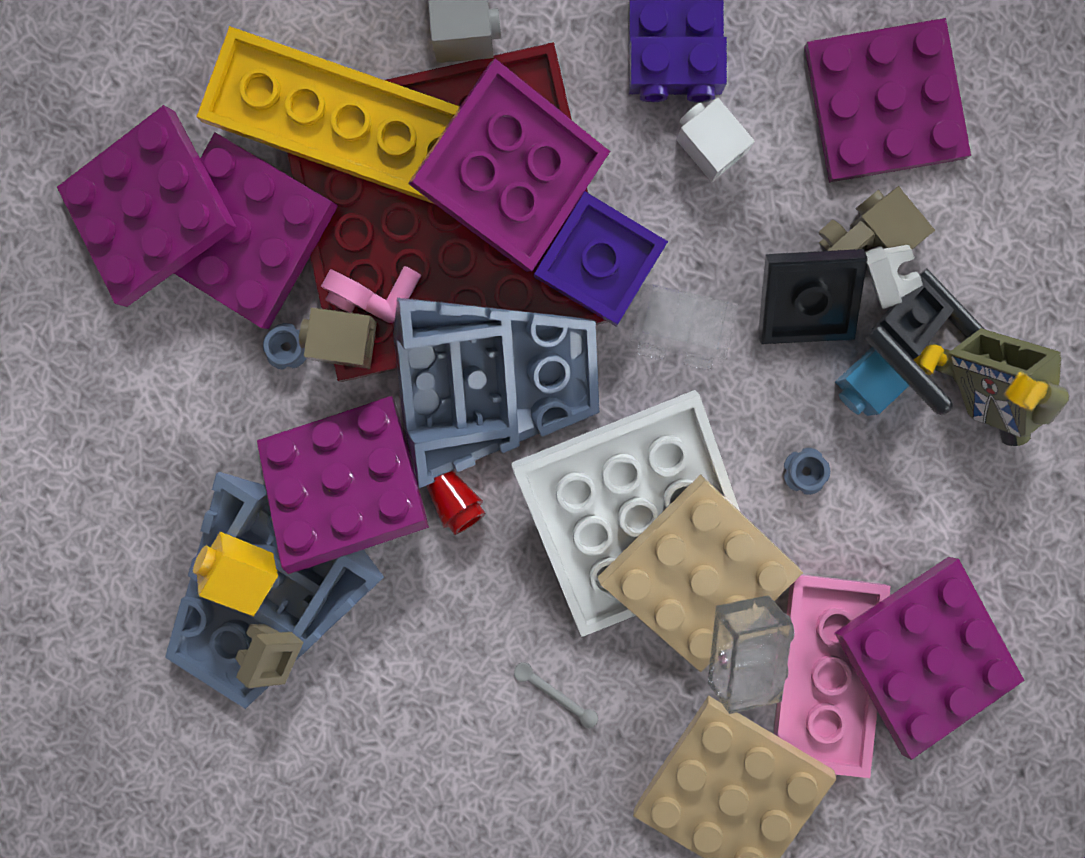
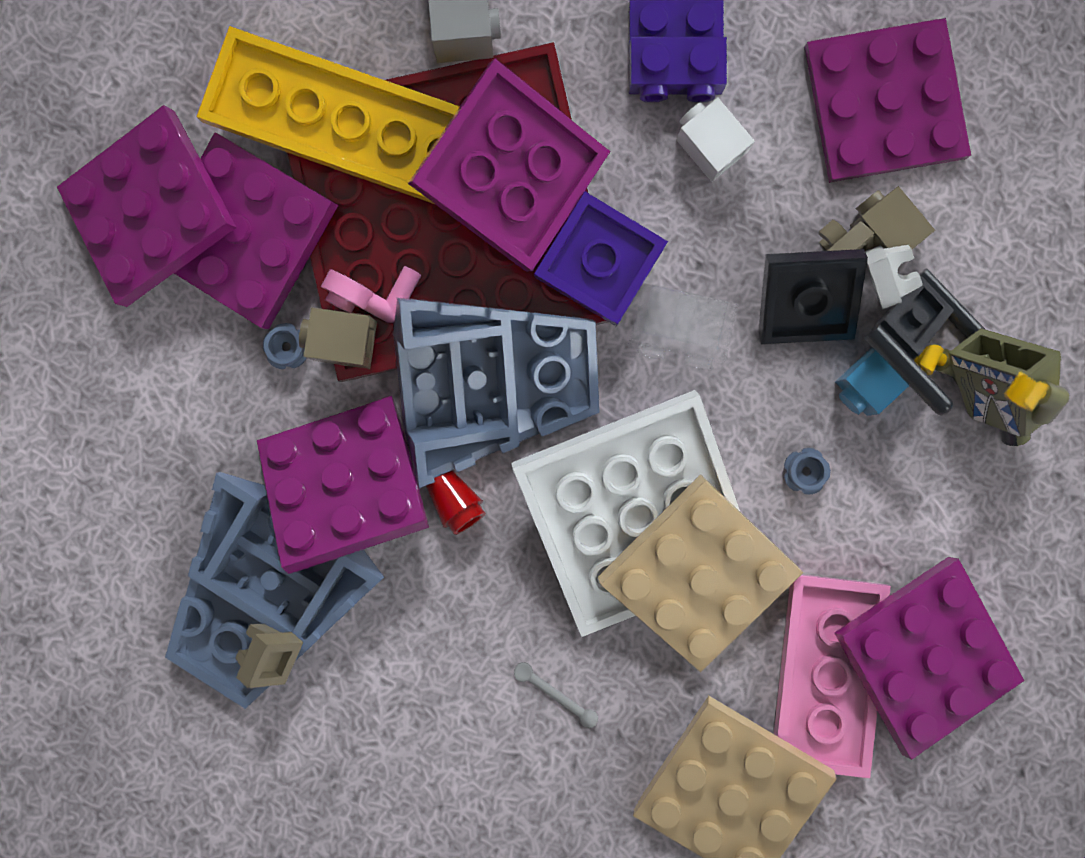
yellow brick [193,532,278,616] -> none
clear brick [707,595,794,714] -> none

